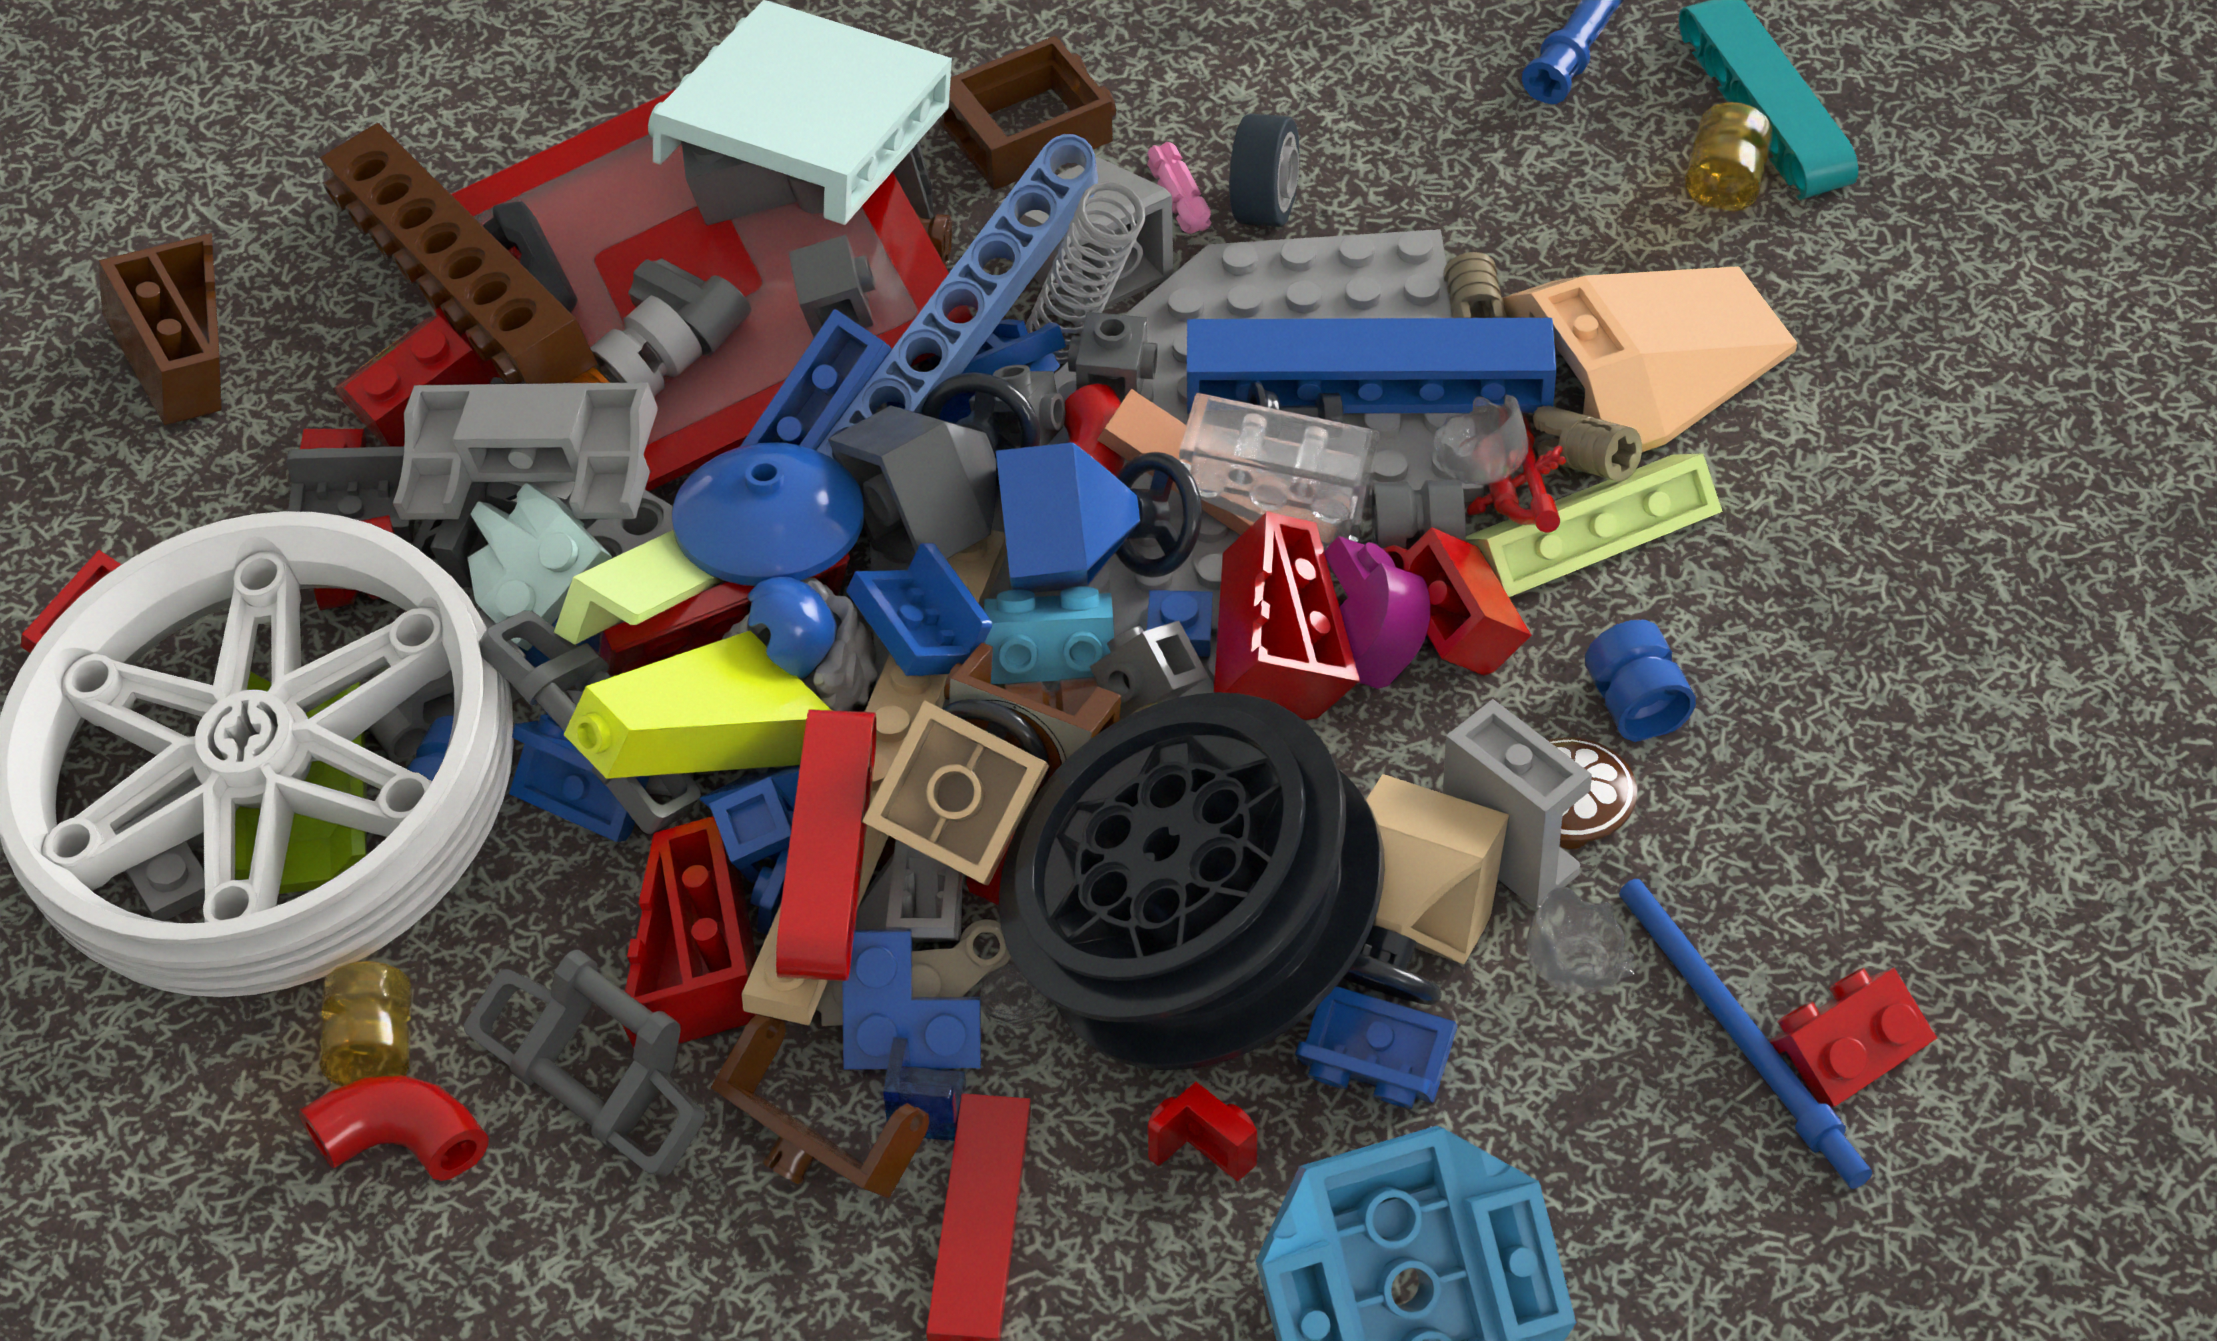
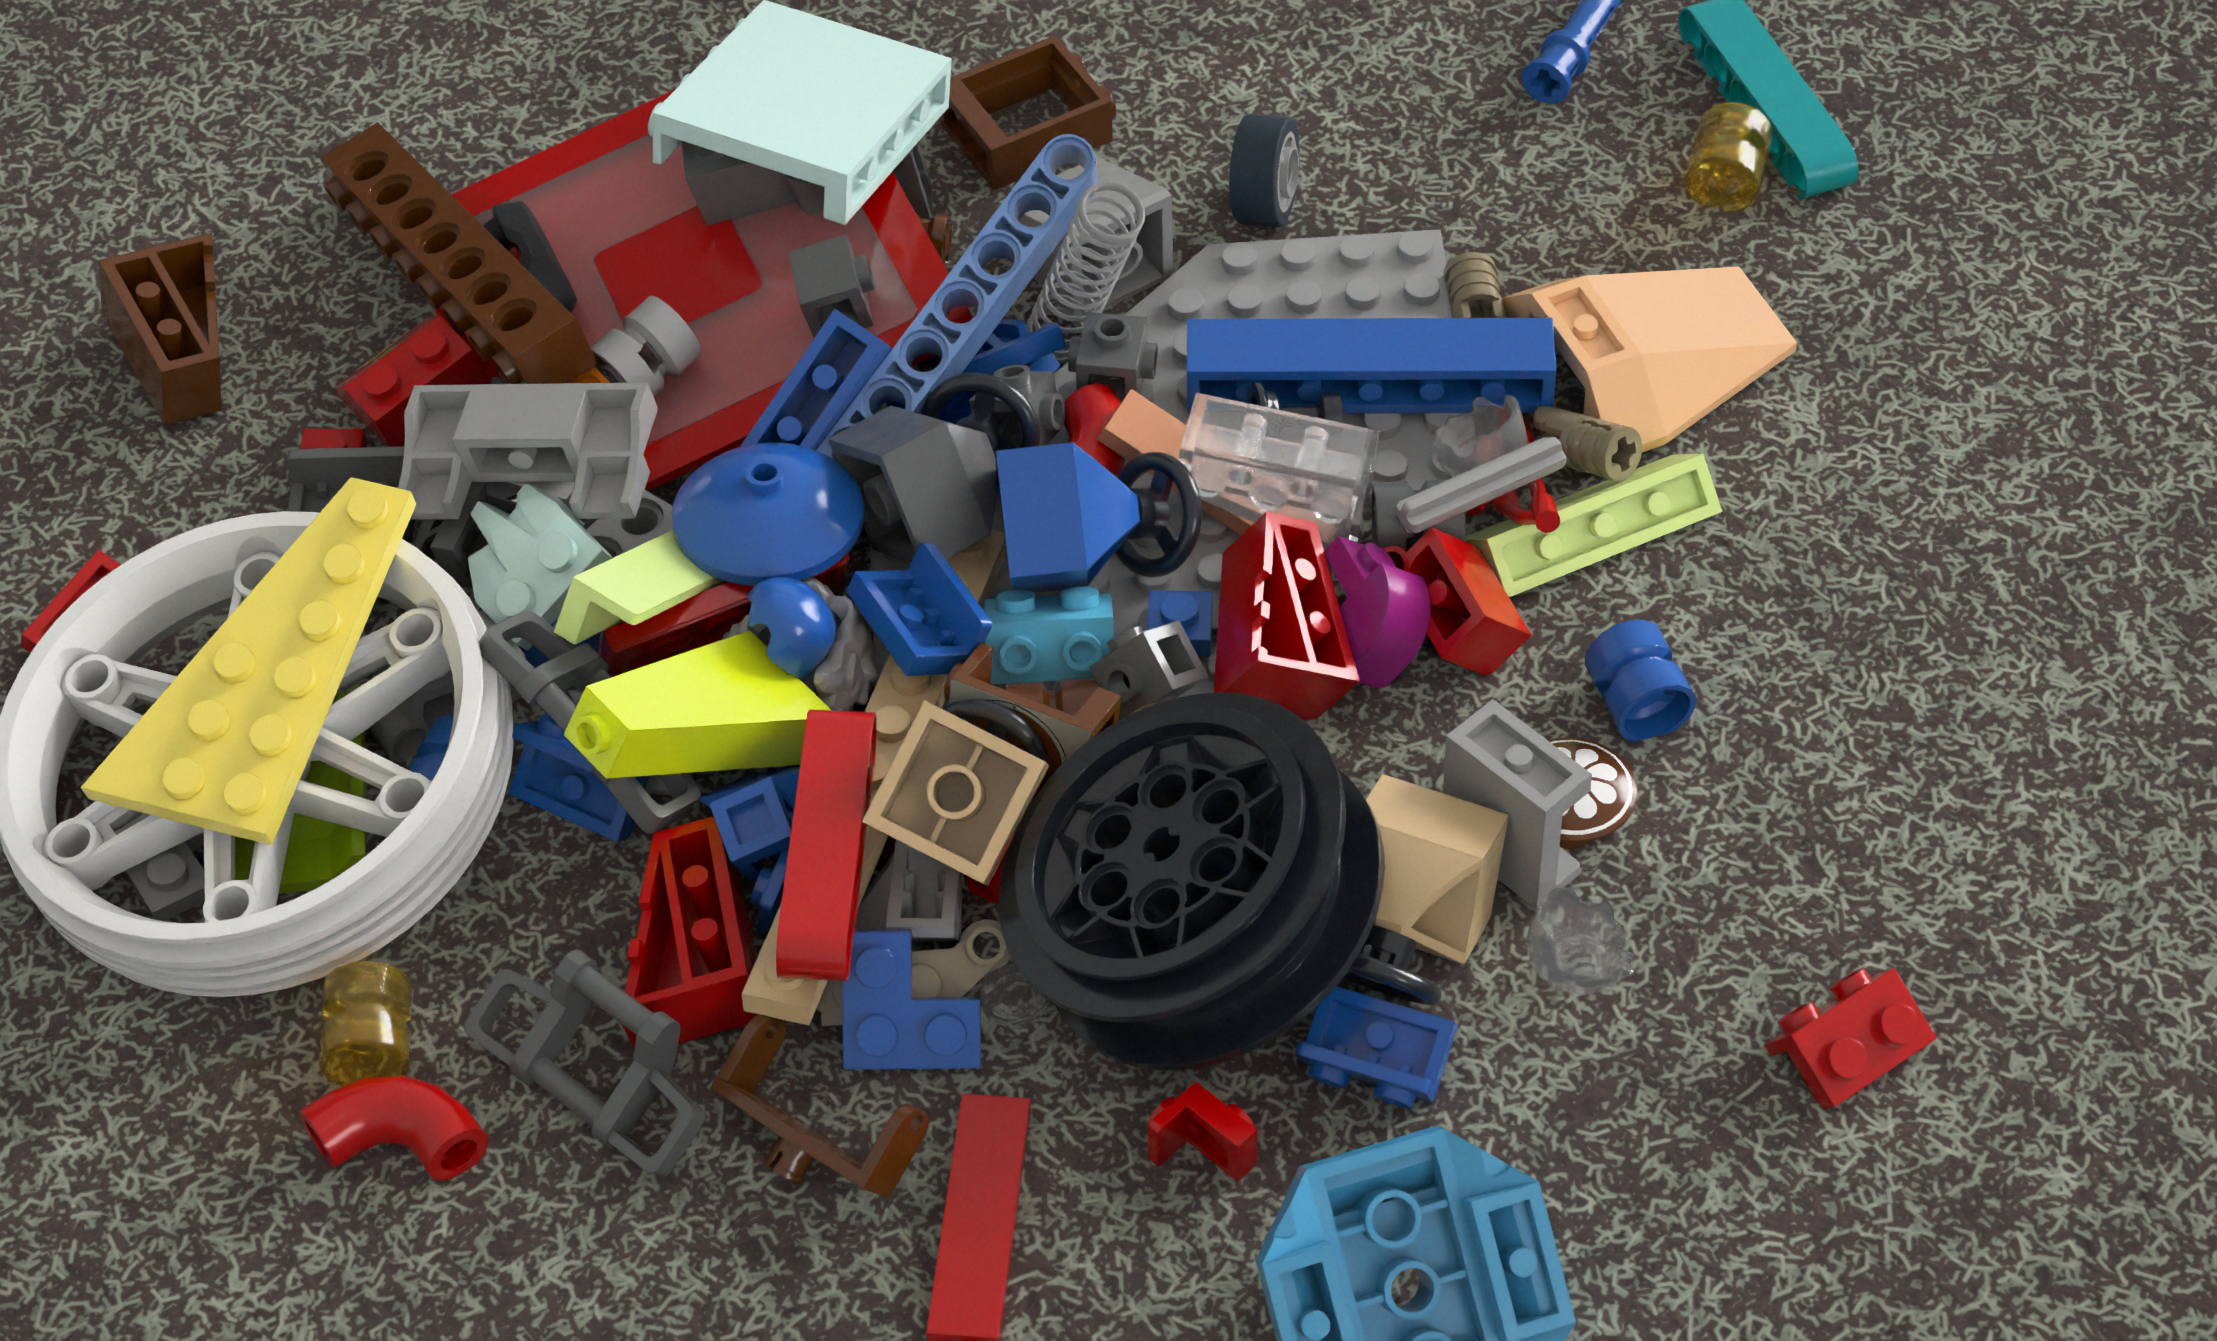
dark grey piece [628,258,752,356] -> none
clear blue panel [883,1037,966,1141] -> none
bright pink axle [1147,142,1211,234] -> none
blue bar [1619,879,1872,1189] -> none
none -> light yellow wing [81,477,416,845]
none -> light grey axle [1396,437,1566,533]

